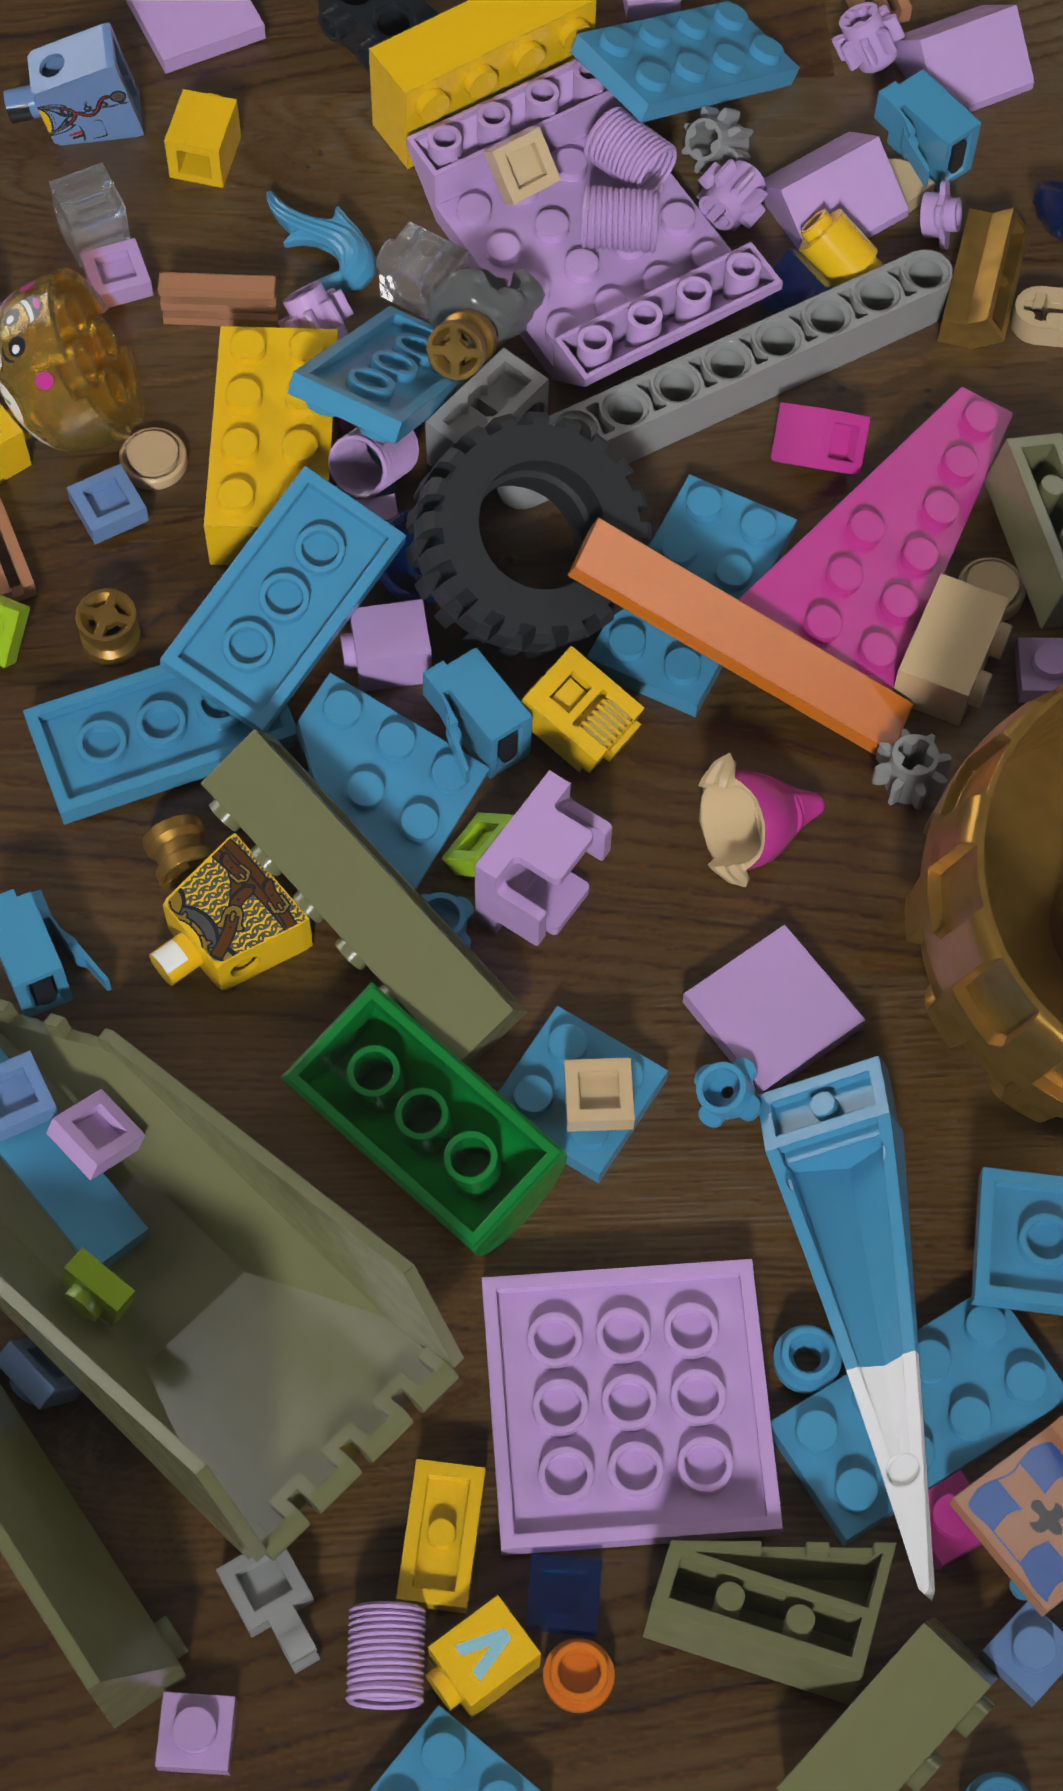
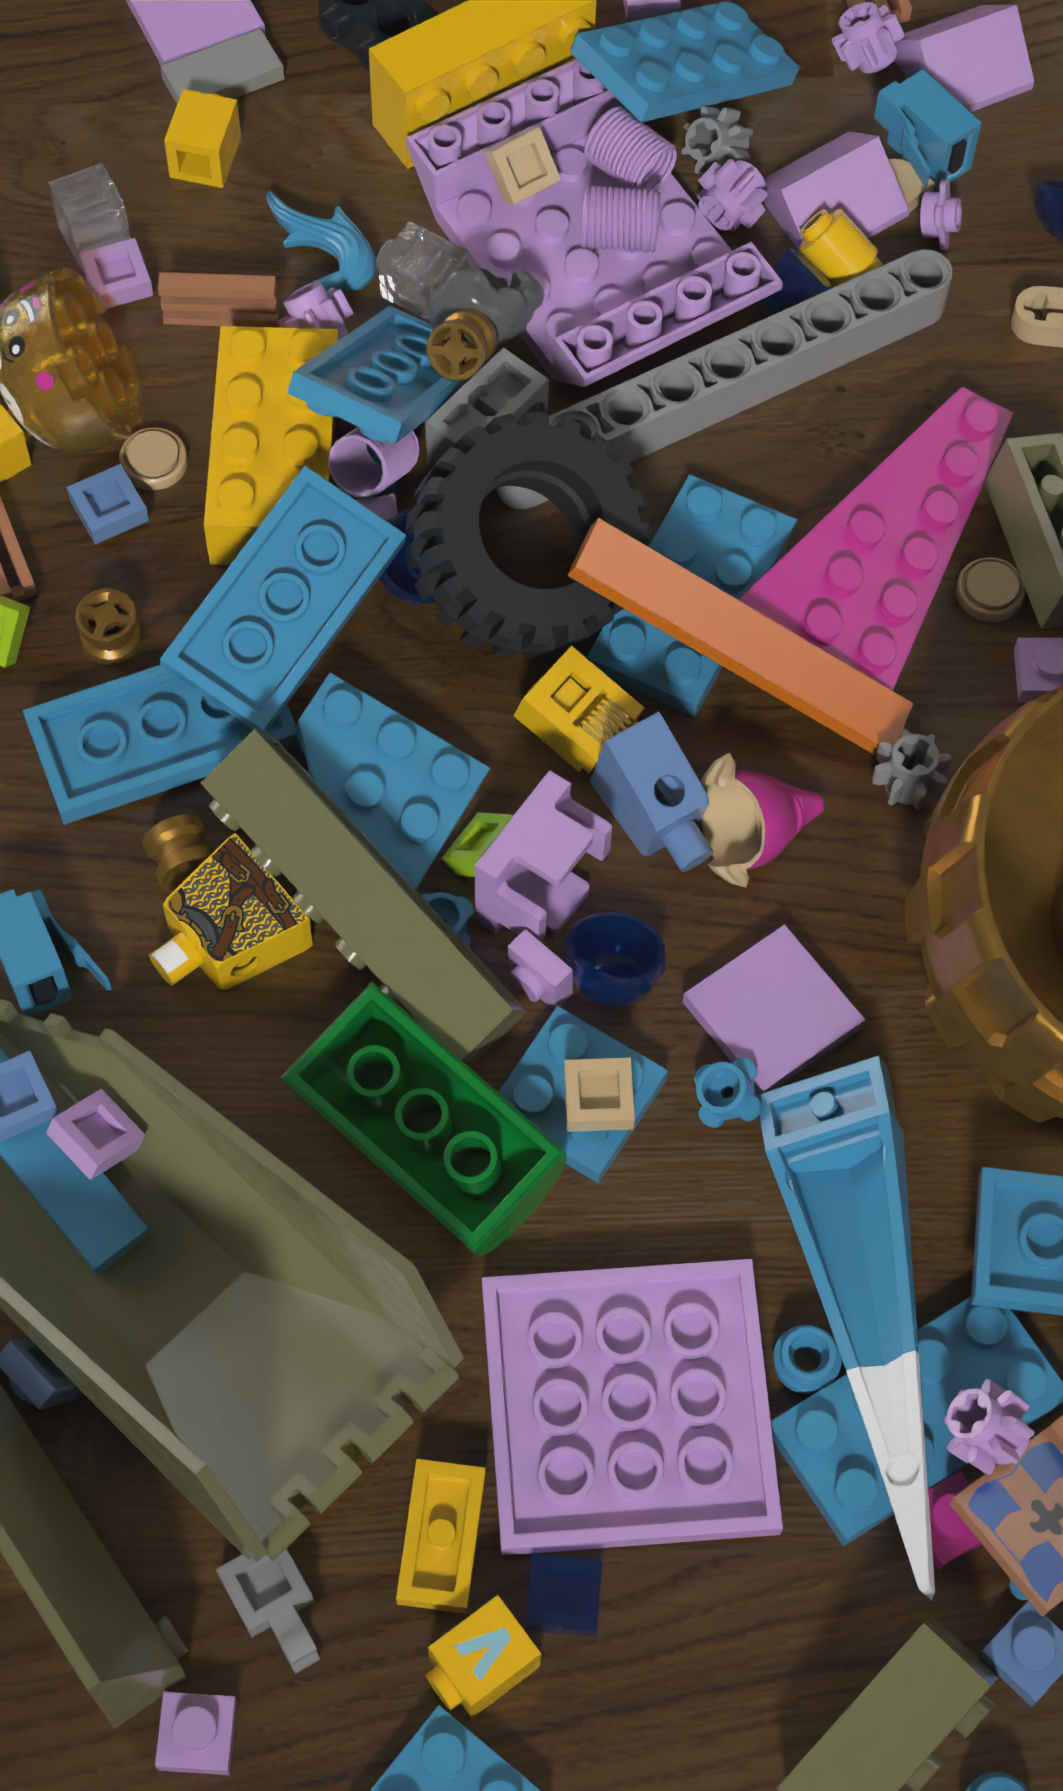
medium blue torso [4,22,145,146] -> none
lime plate [61,1247,135,1327] -> none
lavender brick [340,599,432,692] -> none
lavender piece [345,1601,426,1710] -> none
dark azure piece [423,647,533,784] -> none
orange plate [543,1638,615,1713] -> none
olive wedge [643,1540,896,1705] -> none
dark pink panel [771,402,871,476] -> none
tan brick [893,573,1013,726] -> none
pearl gold piece [937,208,1030,349] -> none
none -> light grey tile [160,28,284,104]
none -> lavender plate [508,929,573,1010]
none -> clear blue piece [564,912,667,1006]
none -> medium blue torso [590,712,714,872]
none -> lavender gear [943,1379,1035,1475]

